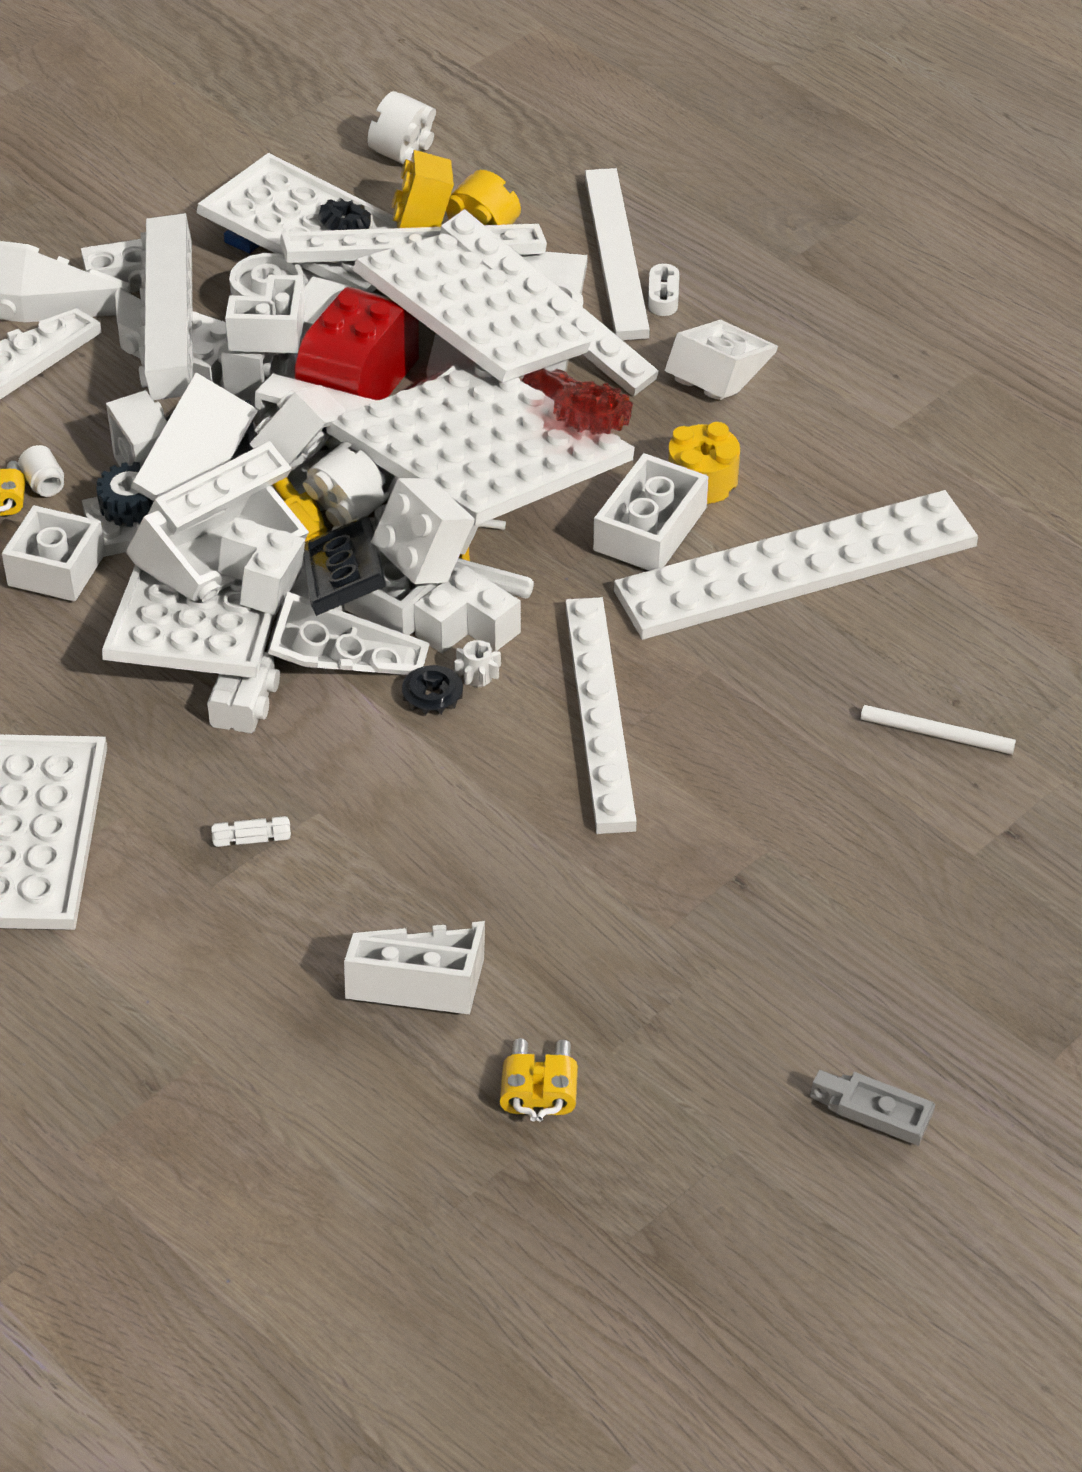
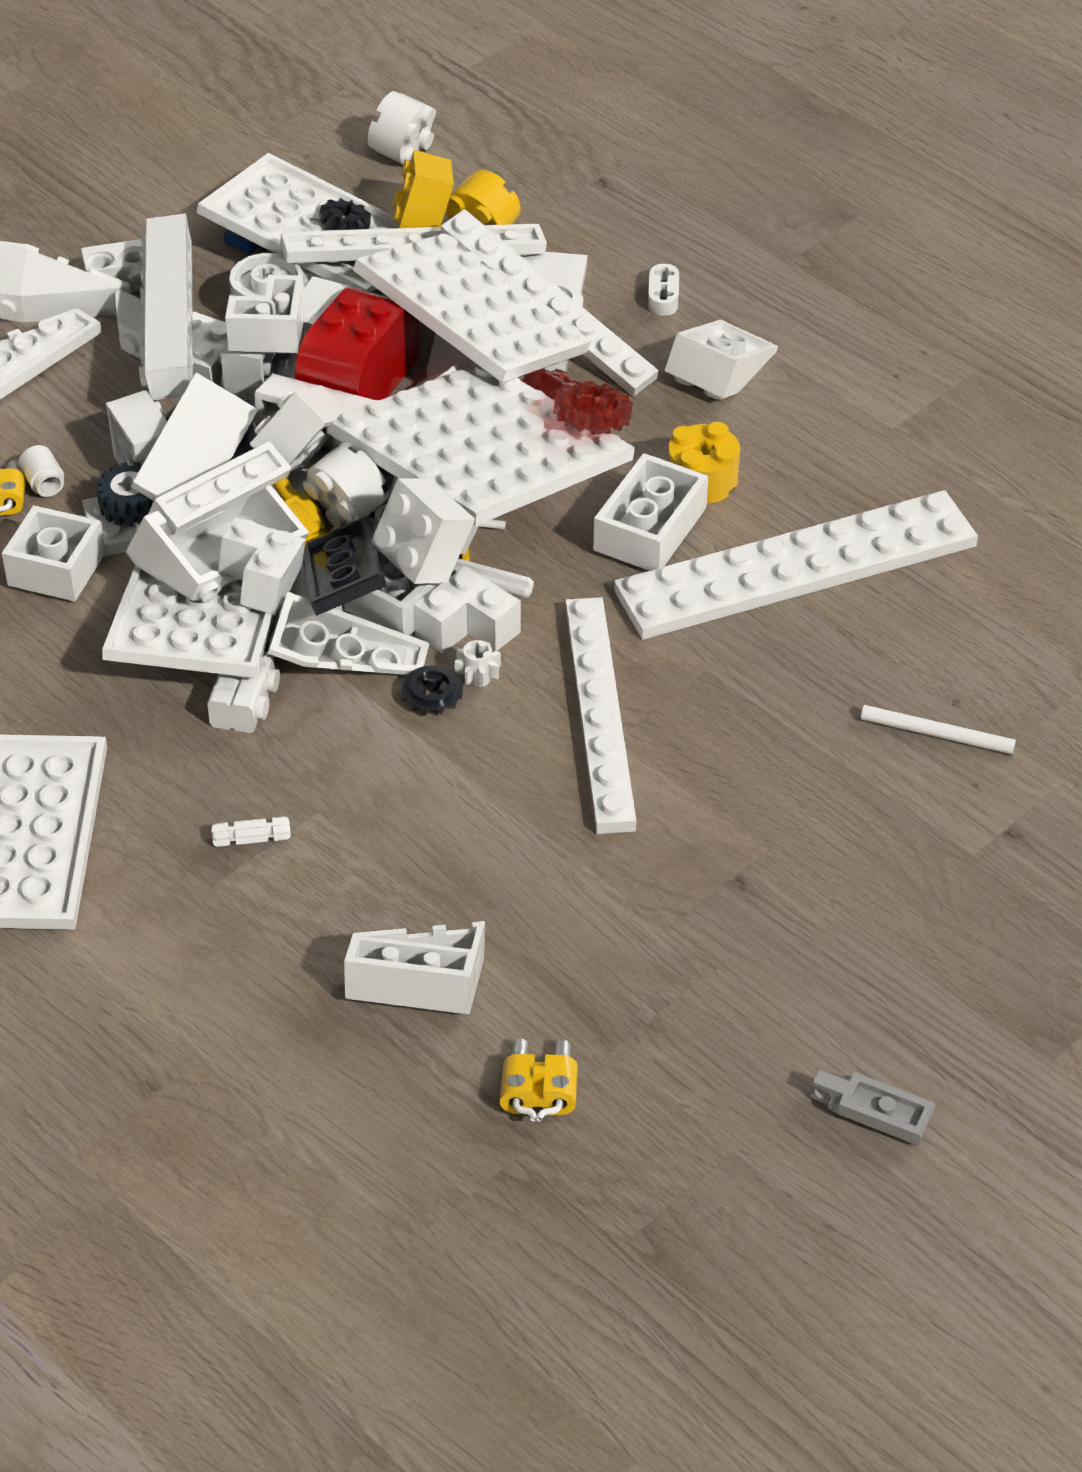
white tile [585,168,650,340] -> none

